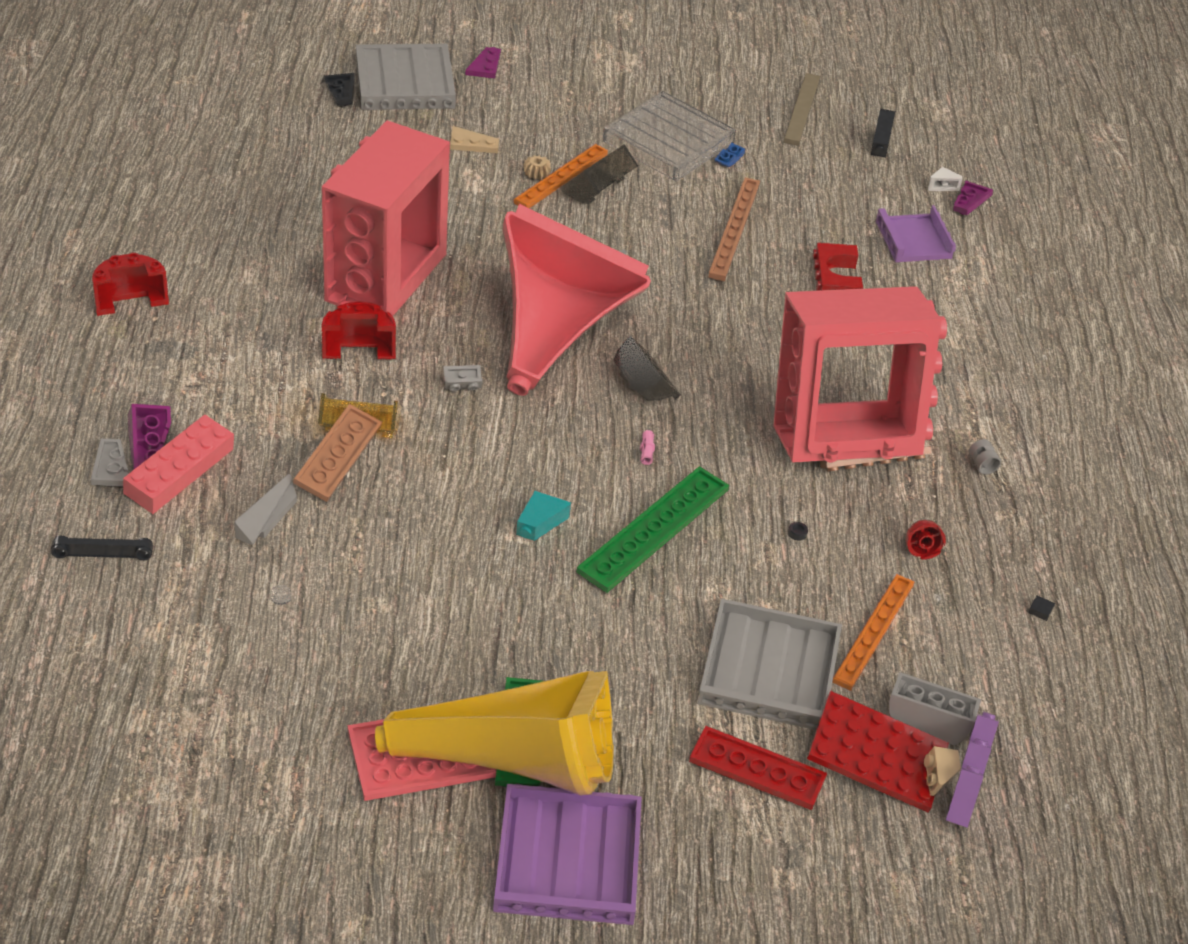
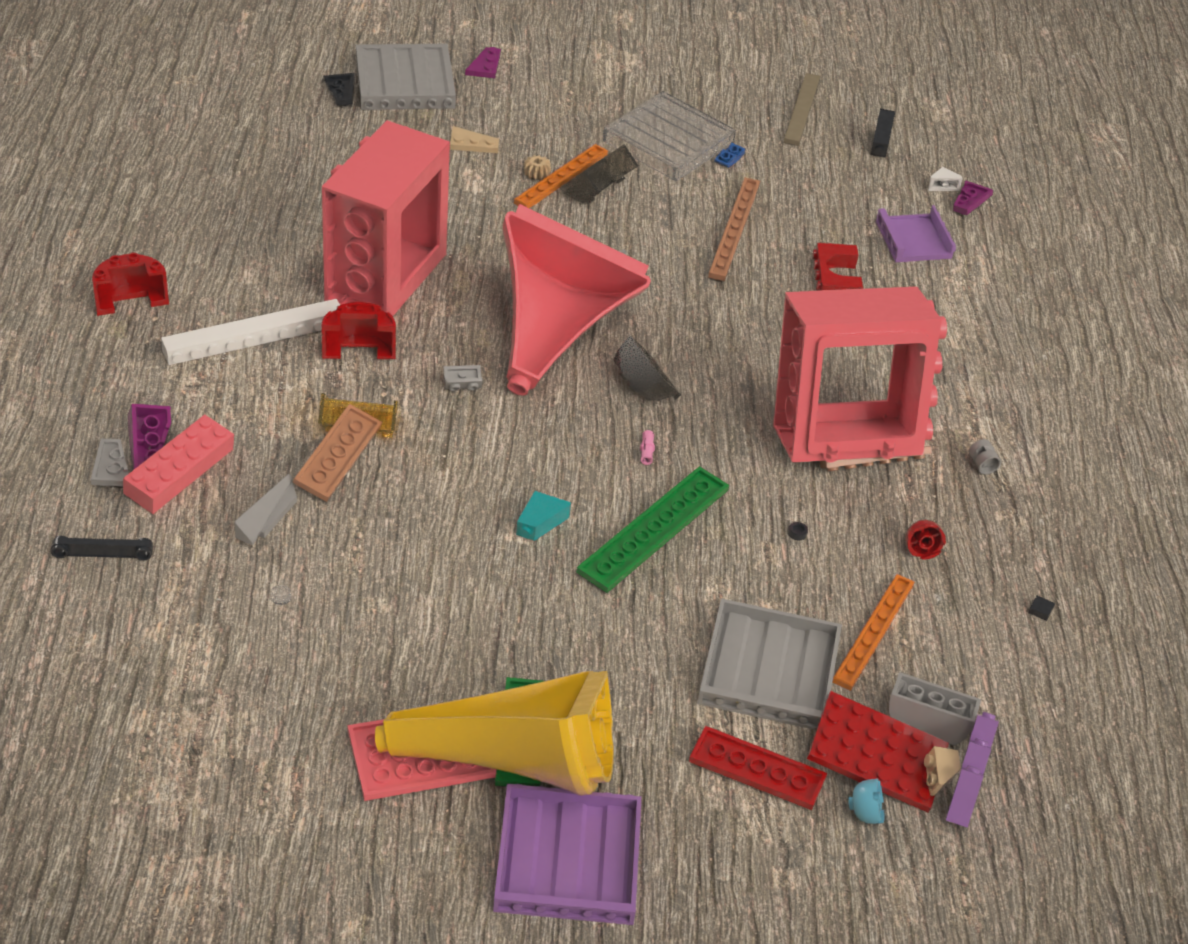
none -> white brick [161,299,340,365]
none -> medium azure cylinder [849,779,885,824]

